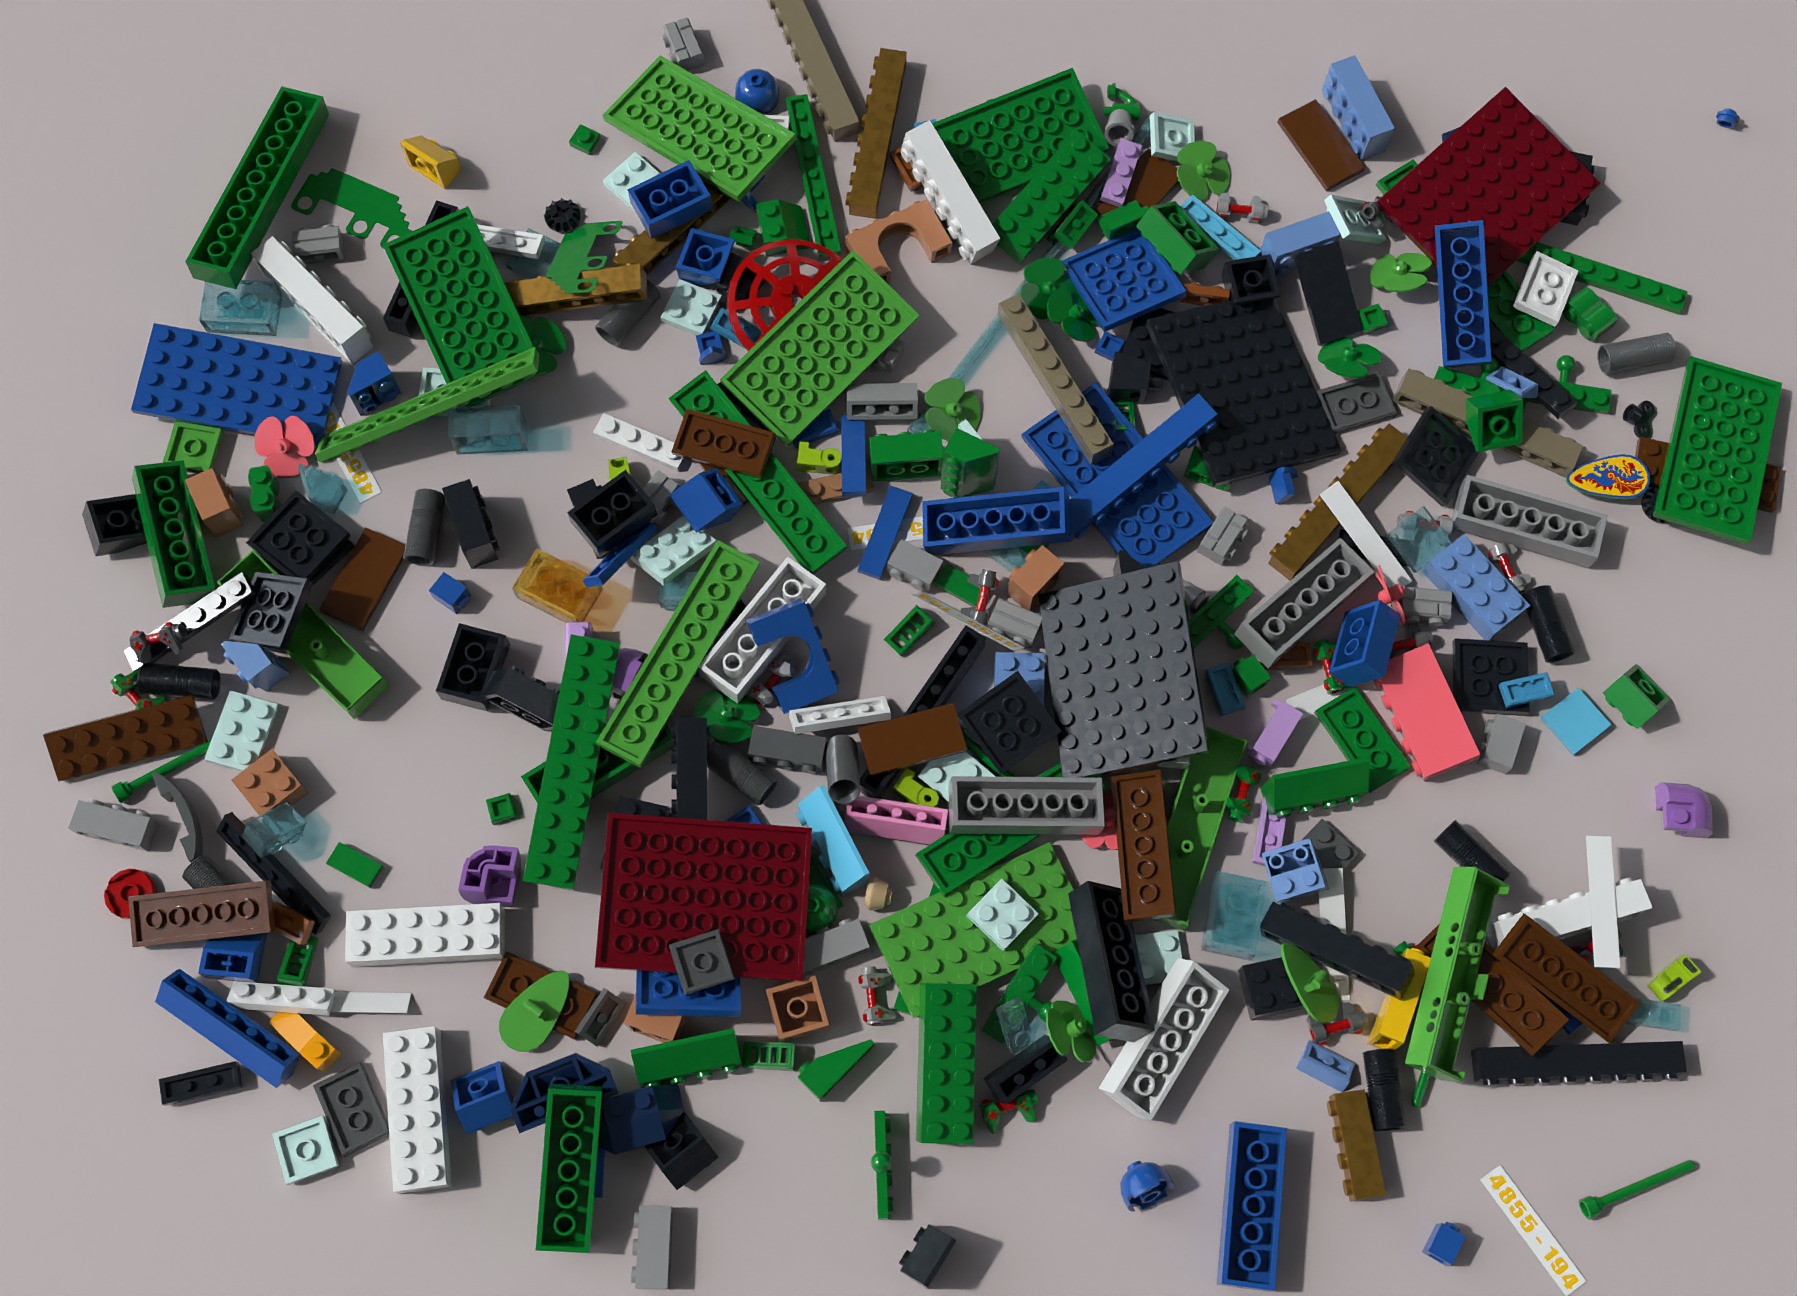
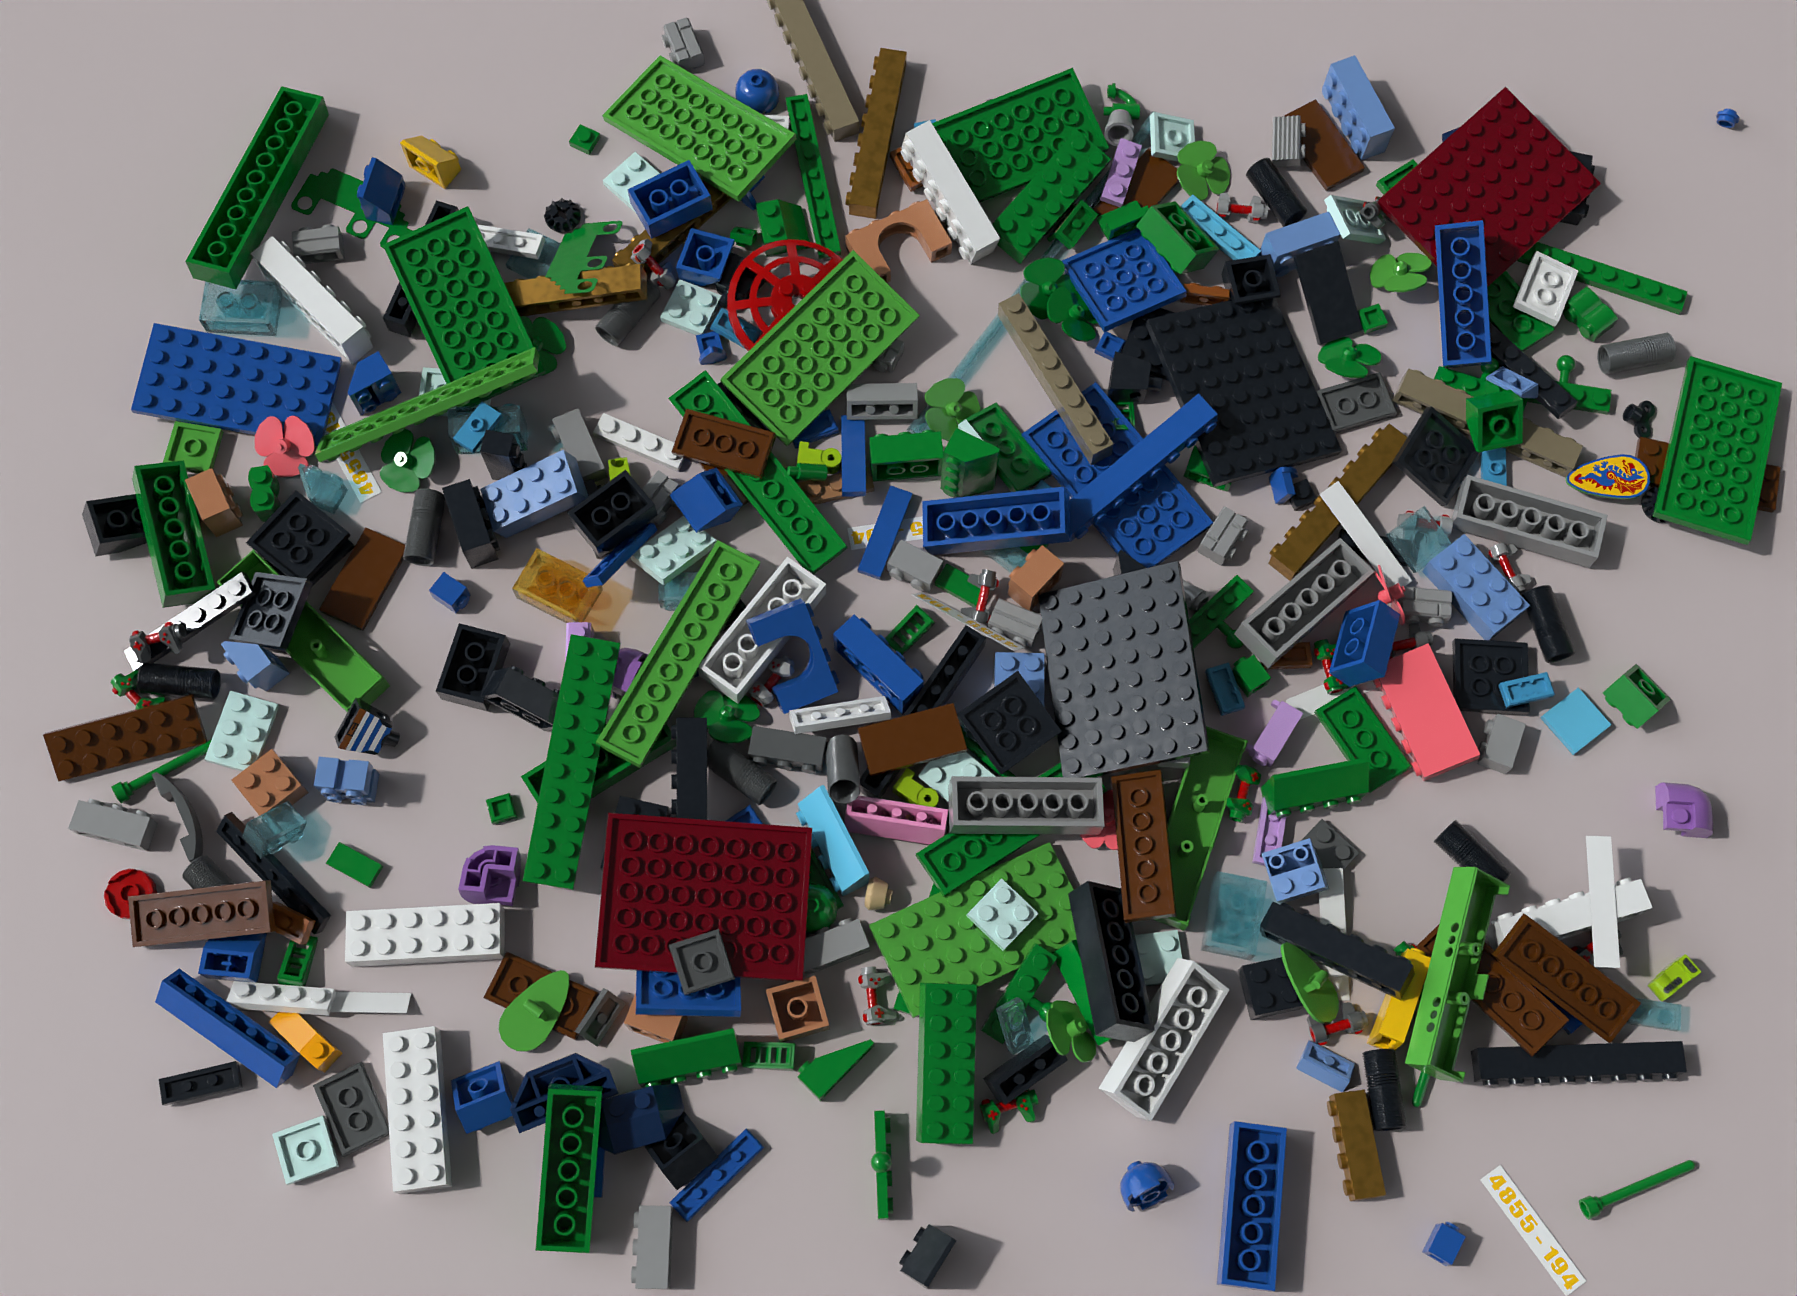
none -> medium blue brick [314,757,380,805]
none -> torso [334,698,400,755]
none -> blue slope [357,157,406,225]
none -> green piece [380,429,435,493]
none -> dark azure plate [453,402,502,453]
none -> black brick [480,430,527,480]
none -> medium blue brick [480,450,588,538]
none -> light grey brick [551,408,607,482]
none -> light grey piece [631,239,676,289]
none -> blue tile [669,1128,764,1223]
none -> green plant [785,463,828,481]
none -> blue brick [833,614,924,715]
none -> green tile [960,402,1052,492]
none -> black piece [1246,158,1307,227]
none -> light grey brick [1272,115,1306,167]
none -> black plate [1289,479,1317,511]
none -> dark azure plate [1480,448,1507,486]

